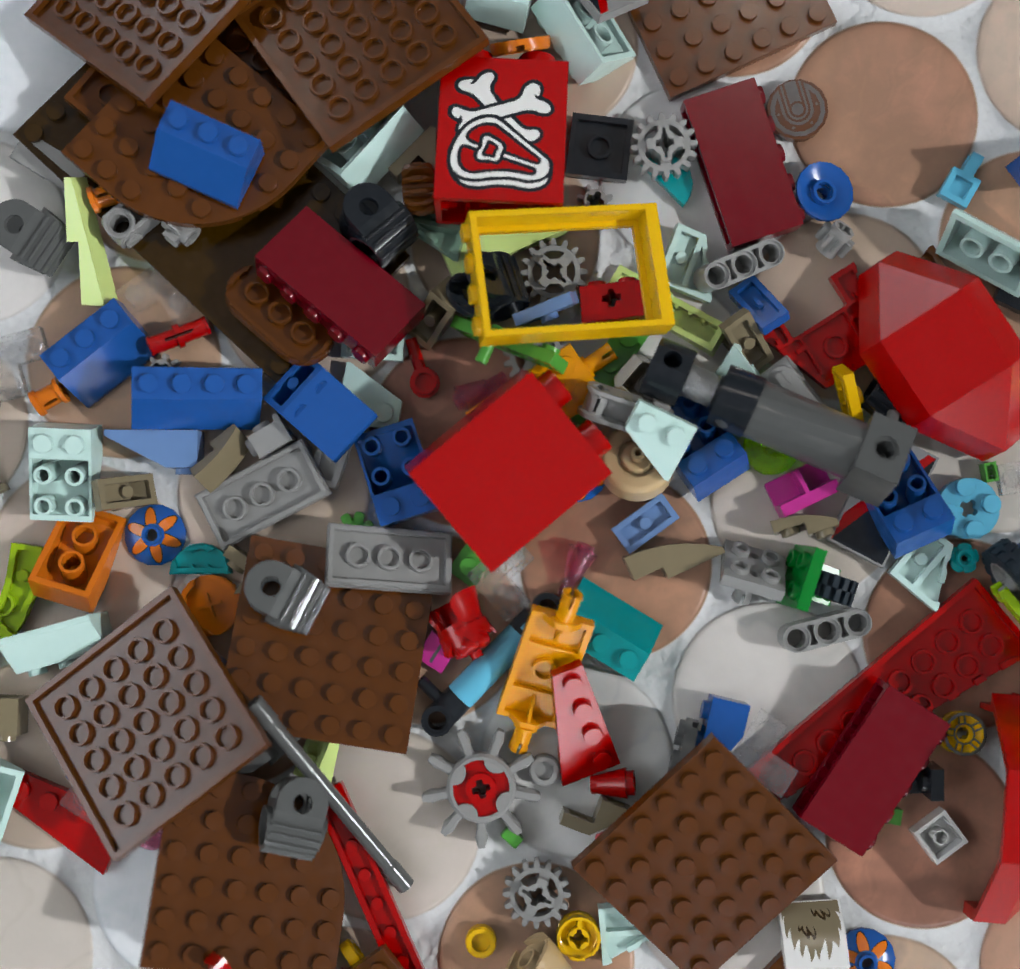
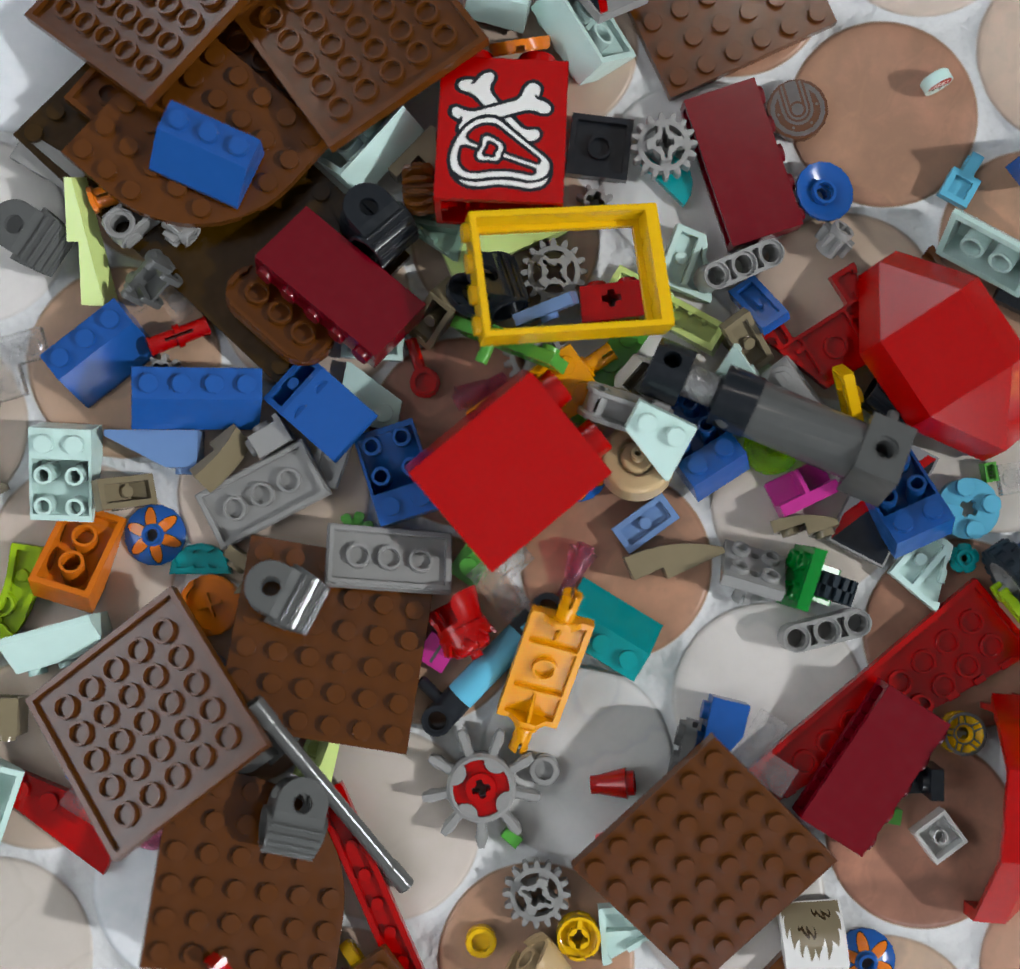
orange bush [28,377,71,416] -> none
wing [550,659,621,786] -> none
dark tan slope [559,795,630,836] -> none
none -> dark grey piece [120,249,183,310]
none -> light aqua tile [920,68,953,96]

